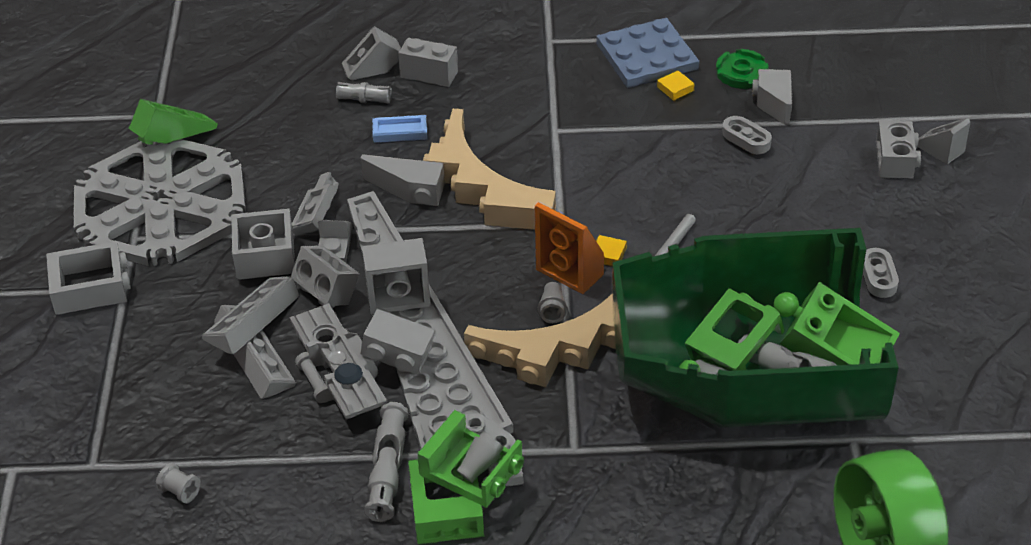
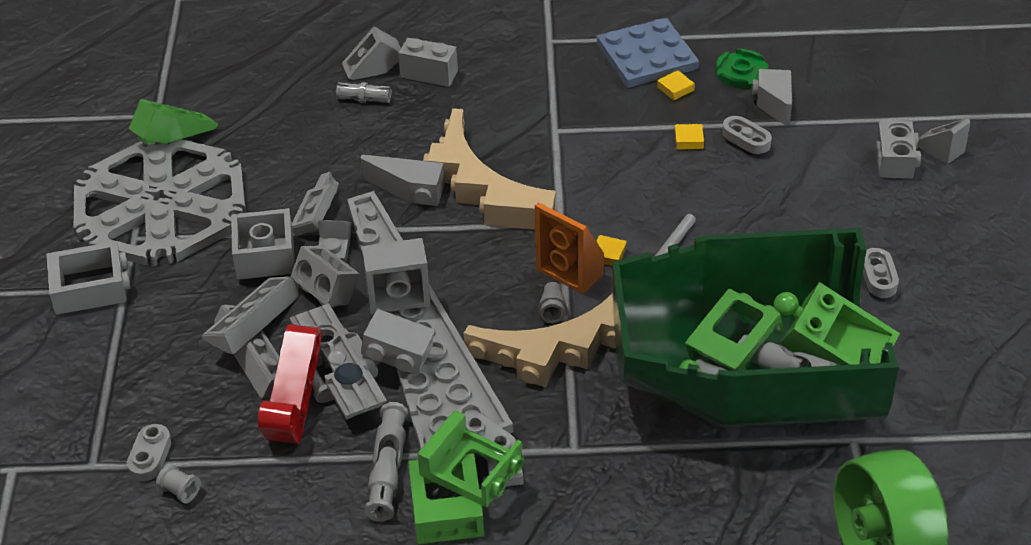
light blue tile [373,115,427,143] -> none
light grey cone [457,432,504,483] -> none
none -> light grey plate [127,424,171,482]
none -> beam [258,324,322,444]
none -> yellow tile [675,124,704,150]

